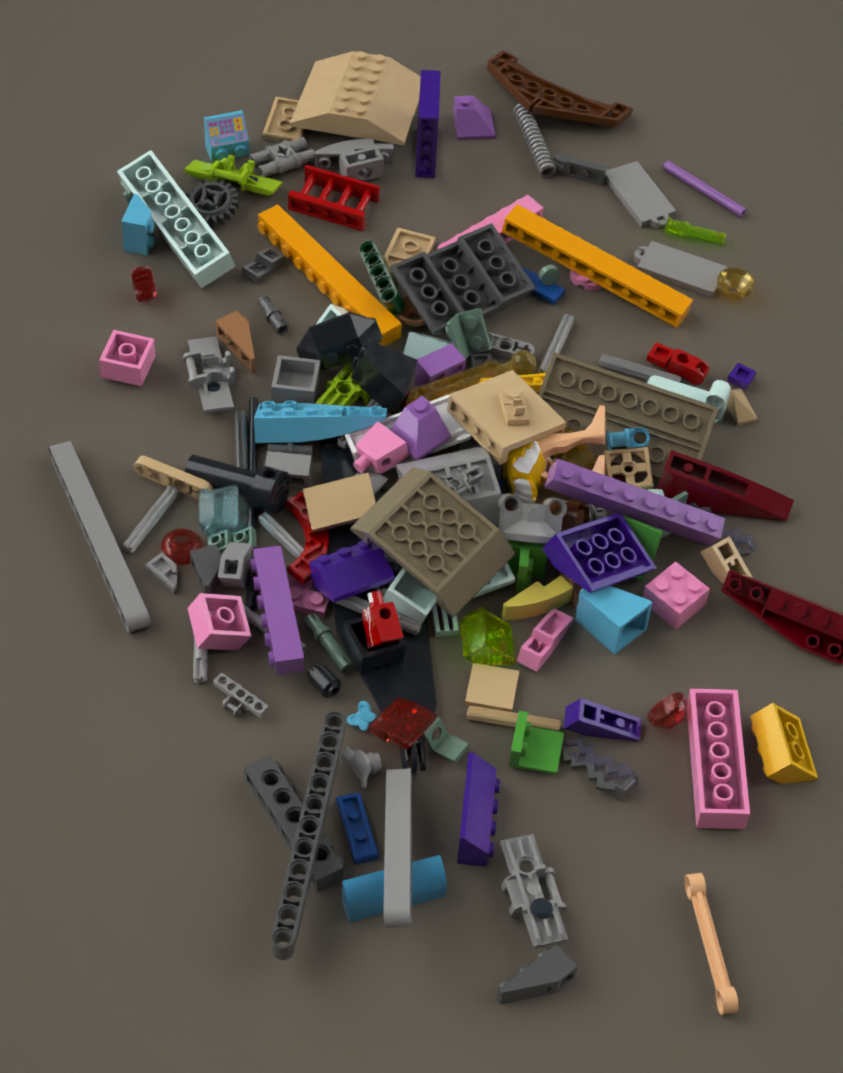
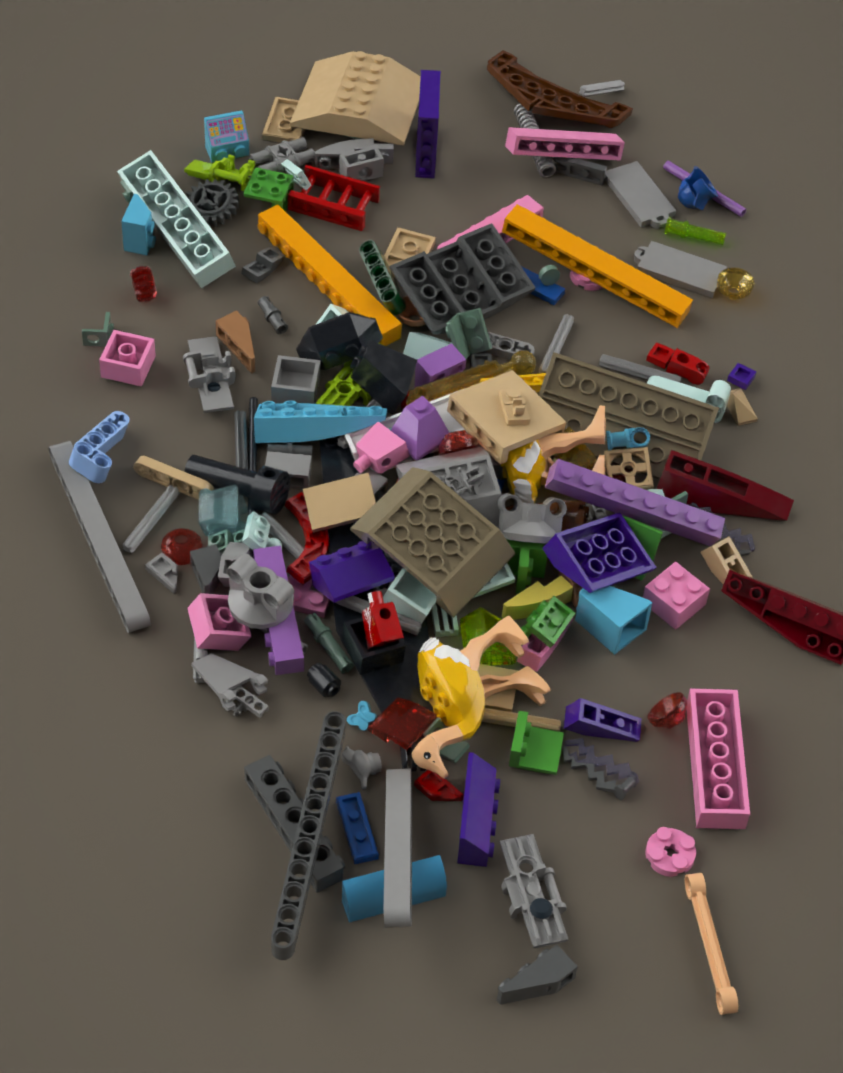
medium lavender slope [453,96,496,140] -> none
yellow slope [750,703,818,784] -> none
none -> light blue beam [69,411,130,483]
none -> sand green bracket [82,312,114,347]
none -> light grey flag [191,653,268,711]
none -> light grey piece [226,553,294,629]
none -> light aqua plate [242,511,282,550]
none -> bright green bracket [244,168,294,212]
none -> light aqua tile [281,159,312,190]
none -> animal [412,616,551,779]
none -> red tile [414,770,464,801]
none -> clear red piece [438,430,479,455]
none -> bright pink brick [505,127,625,161]
none -> bright green bracket [521,596,575,648]
none -> light grey axle [579,80,625,97]
none -> bright pink plate [645,827,696,877]
none -> blue helmet [678,166,718,210]

